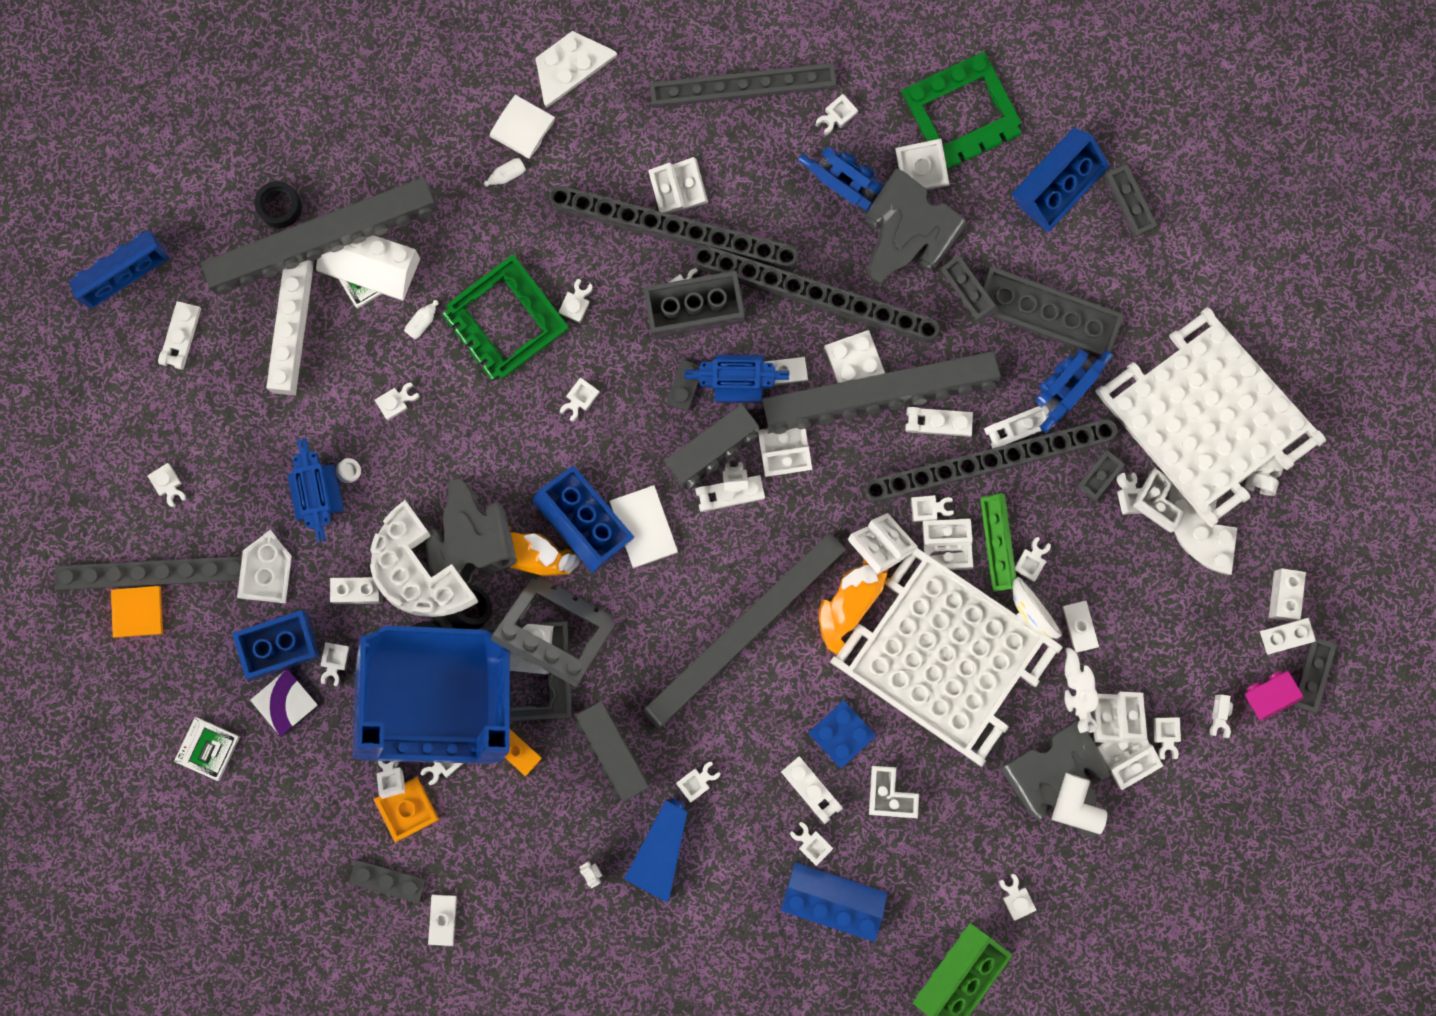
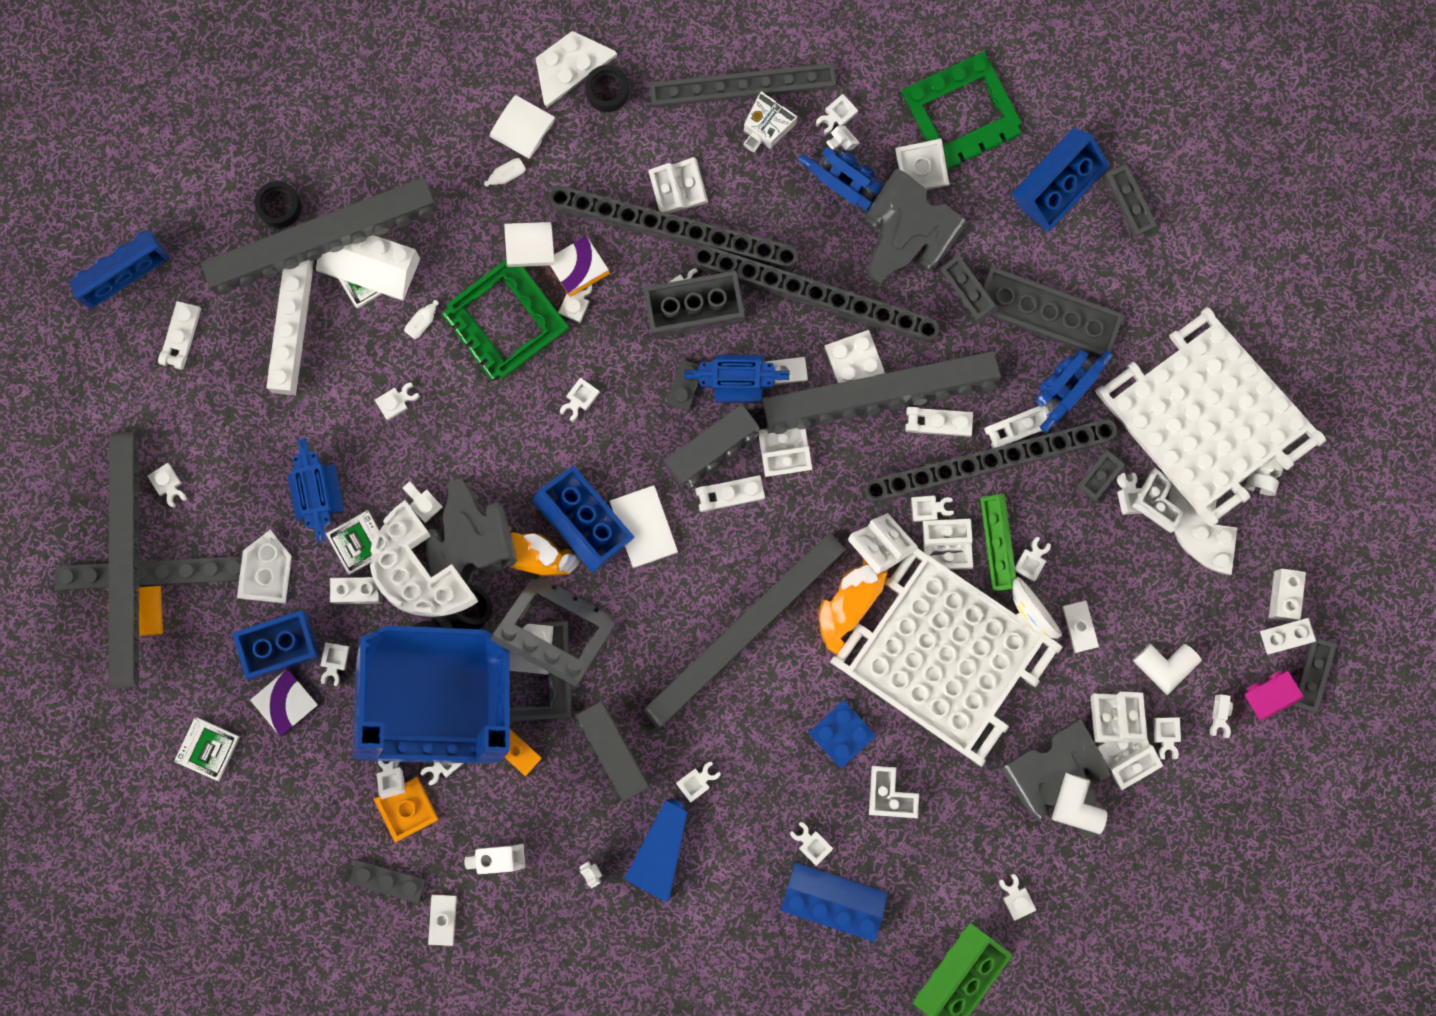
white tile [336,458,361,483] -> none
white plate [723,462,748,492] -> none
white plate [781,756,843,824] -> none
white piece [1065,648,1099,734] -> none
none -> dark grey beam [109,431,139,689]
none -> tile [326,510,380,575]
none -> white plate [403,482,443,523]
none -> white torso [465,844,526,874]
none -> white slope [504,222,554,267]
none -> tile [550,236,610,297]
none -> black tyre [585,65,629,113]
none -> torso [744,92,797,152]
none -> white plate [826,126,859,150]
none -> white brick [1132,644,1202,695]

